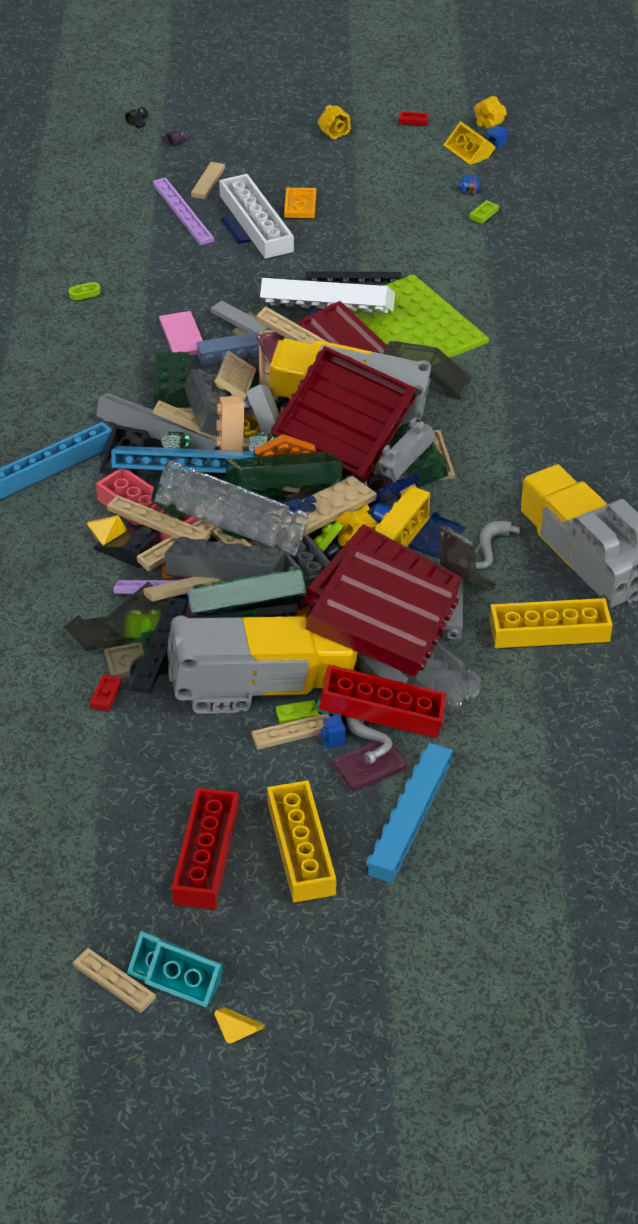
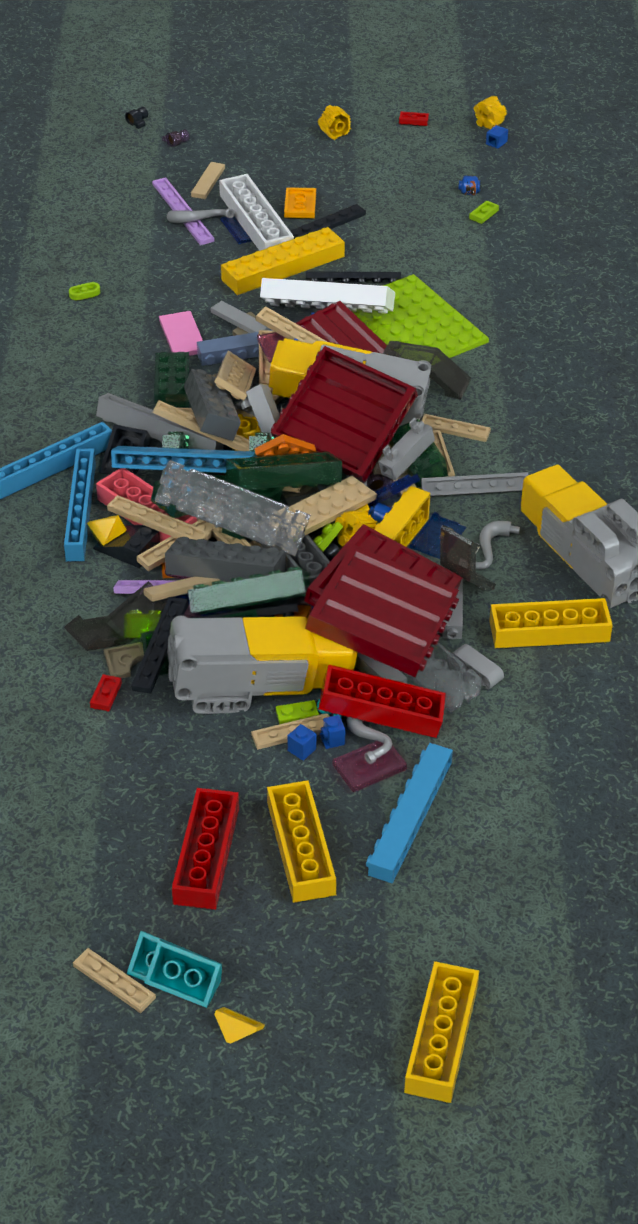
light nougat brick [216,396,244,451] -> none
dark blue plate [282,496,317,519] -> none
yellow slope [444,121,496,165] -> none
none -> dark azure brick [64,449,96,561]
none -> light grey animal [167,208,235,223]
none -> yellow brick [221,227,345,295]
none -> blue brick [287,724,316,761]
none -> black plate [290,204,366,239]
none -> yellow brick [404,961,479,1103]
none -> tan tile [421,414,491,442]
none -> light grey plate [421,472,528,496]
none -> light grey beam [449,644,504,690]

